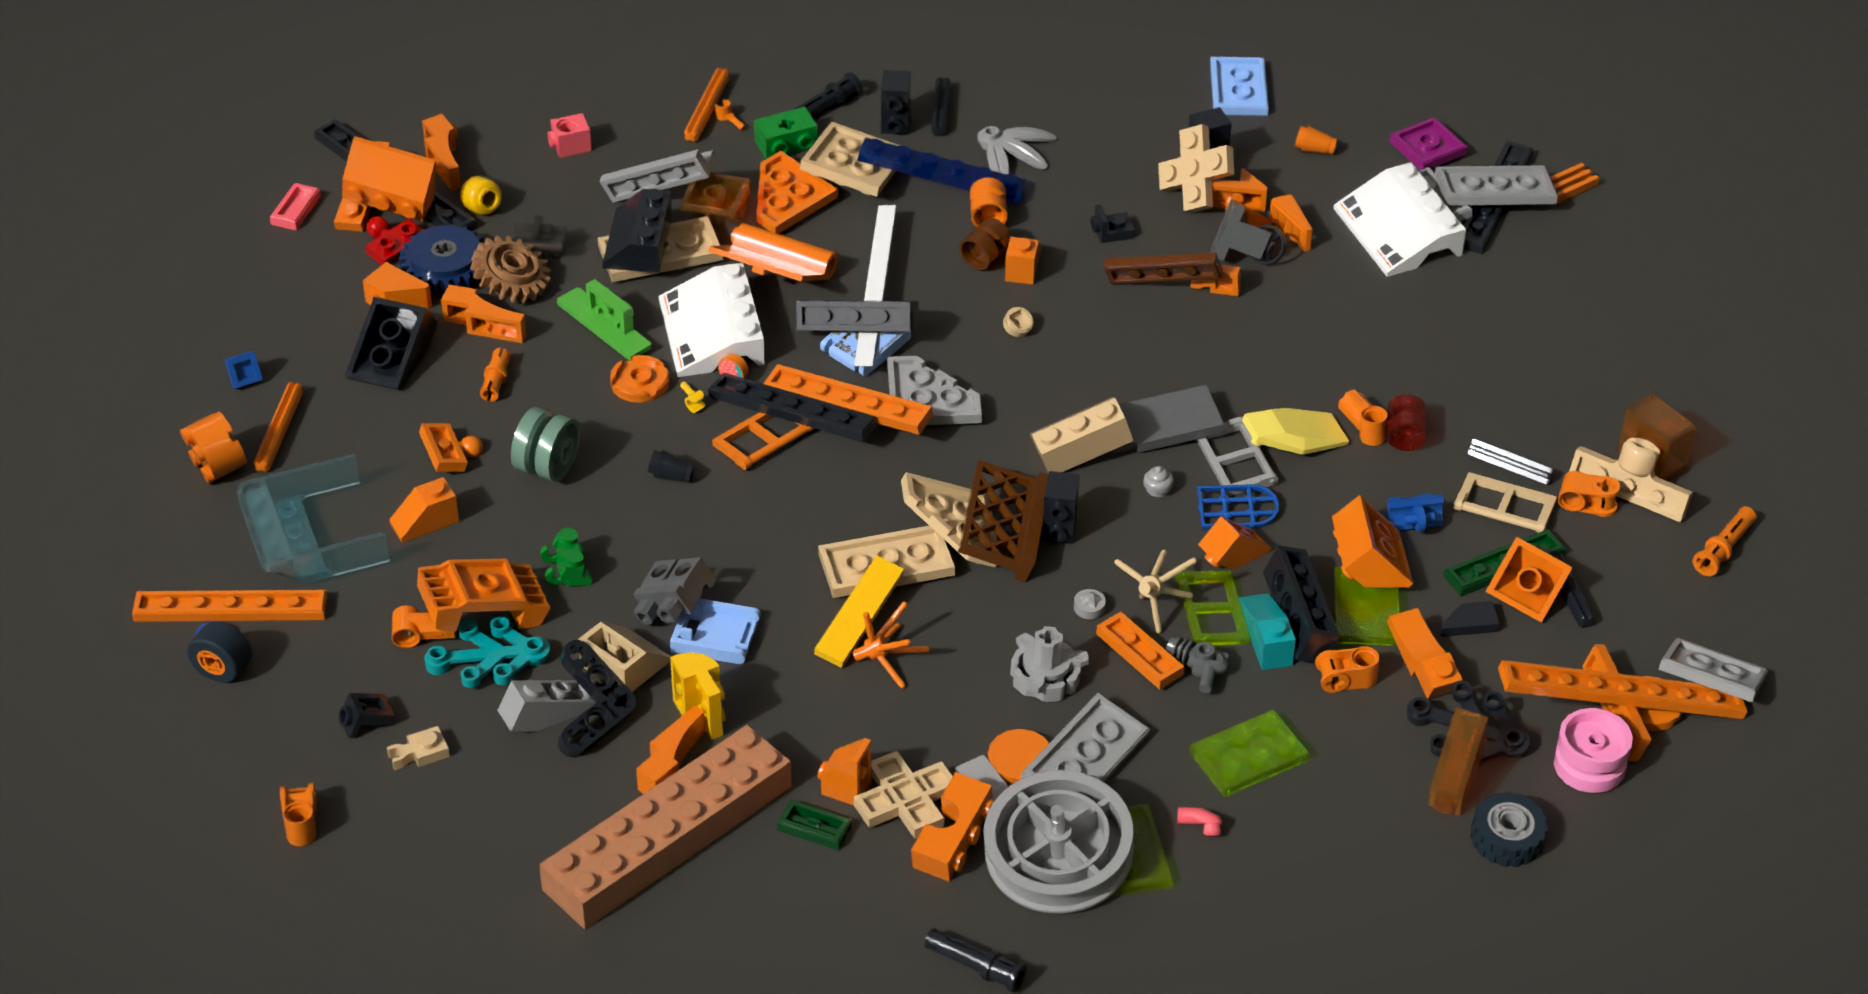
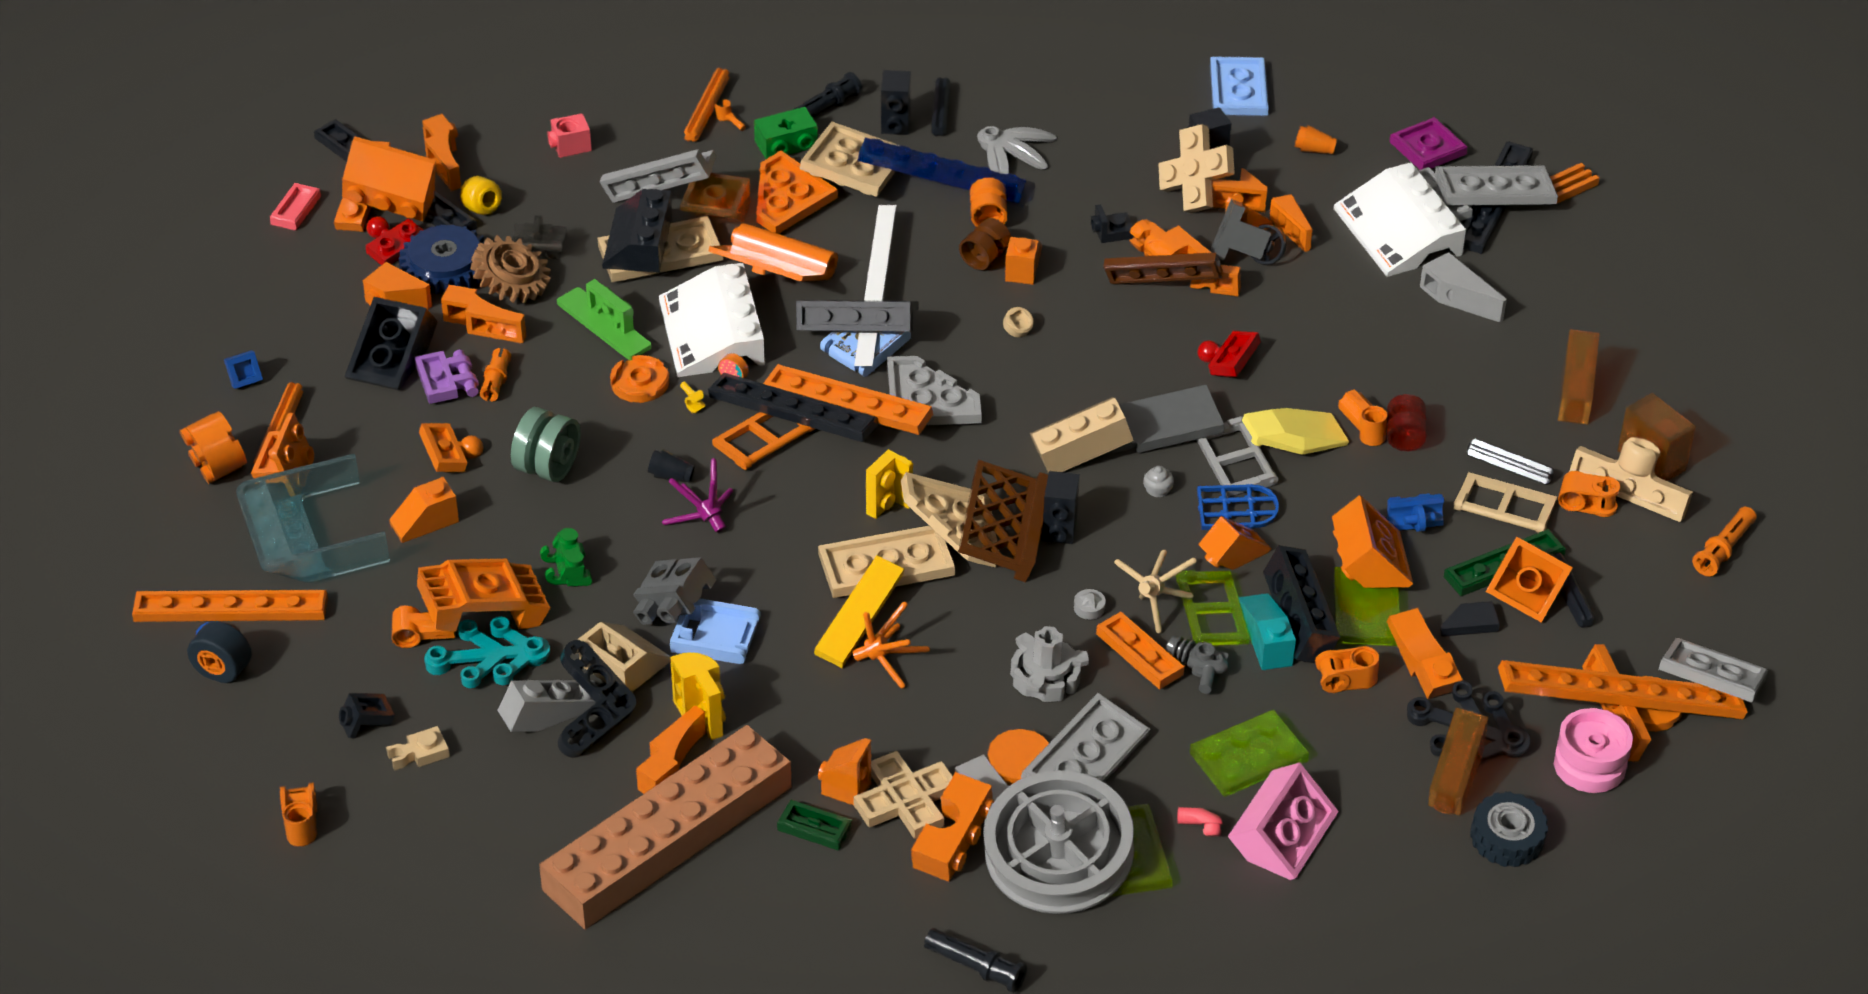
none -> orange bracket [251,413,314,497]
none -> medium lavender plate [415,350,478,404]
none -> magenta plant [662,458,733,533]
none -> yellow bracket [866,449,913,519]
none -> orange plate [1130,219,1211,256]
none -> red plate [1197,331,1261,377]
none -> bright pink slope [1228,763,1339,880]
none -> light grey slope [1420,252,1507,322]
none -> clear orange slope [1558,329,1600,425]

